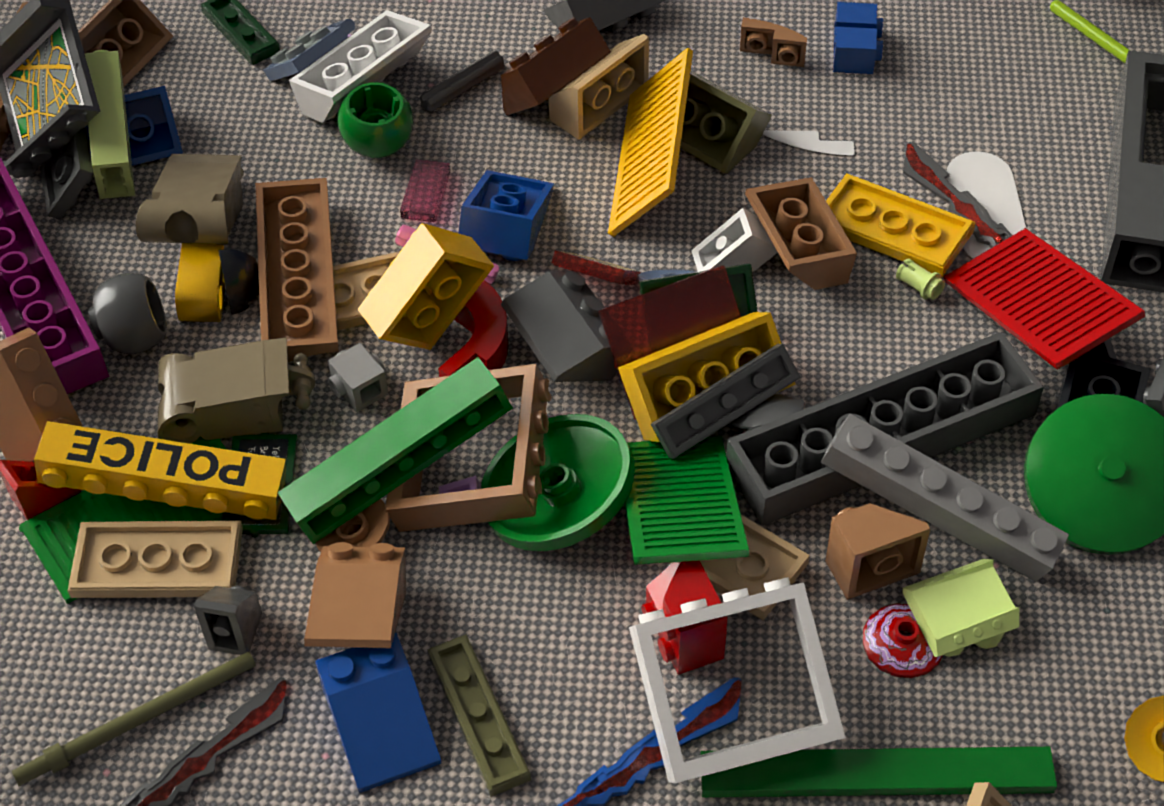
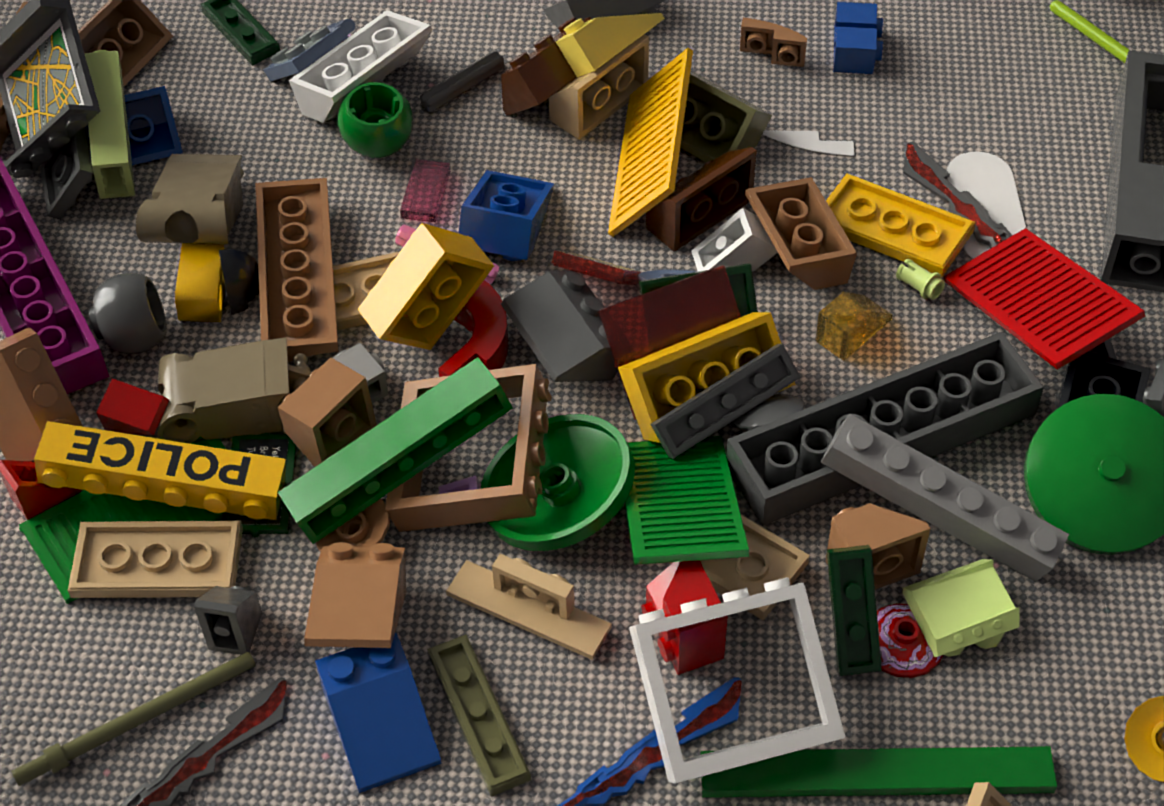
none -> red slope [96,378,169,435]
none -> medium nougat slope [278,357,377,467]
none -> tan bracket [446,554,612,660]
none -> light yellow slope [556,13,665,77]
none -> reddish brown slope [646,147,757,252]
none -> clear yellow slope [815,292,892,361]
none -> dark green tile [827,545,882,676]

